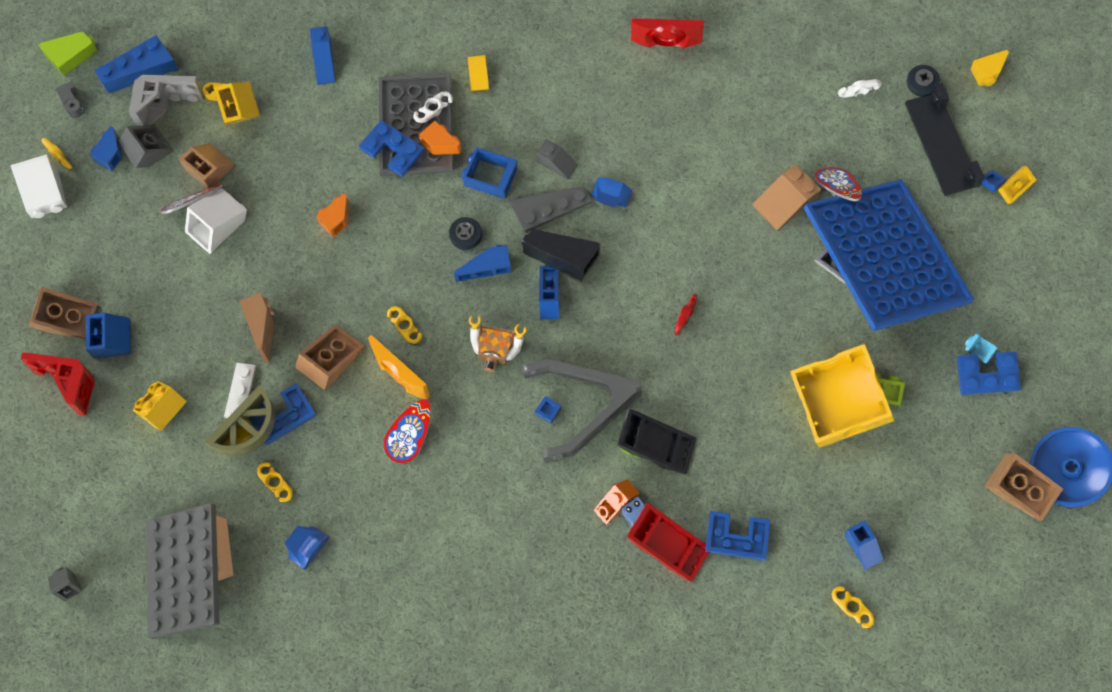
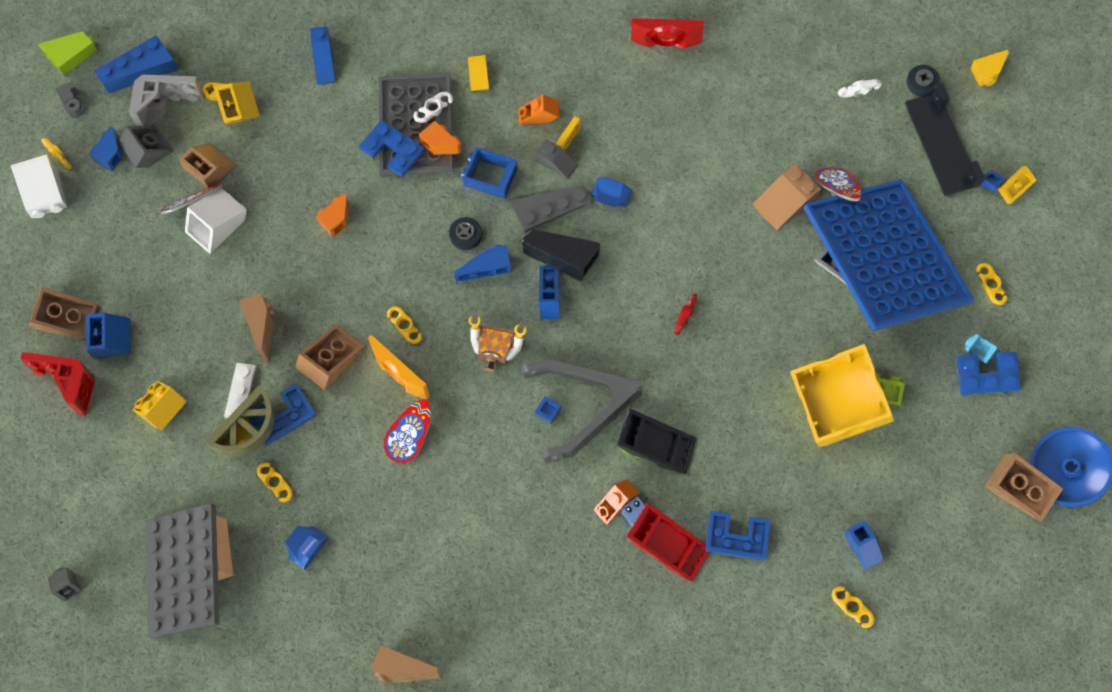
none -> medium nougat slope [371,646,442,684]
none -> orange slope [519,94,559,125]
none -> yellow tile [555,116,581,151]
none -> yellow piece [976,263,1008,305]

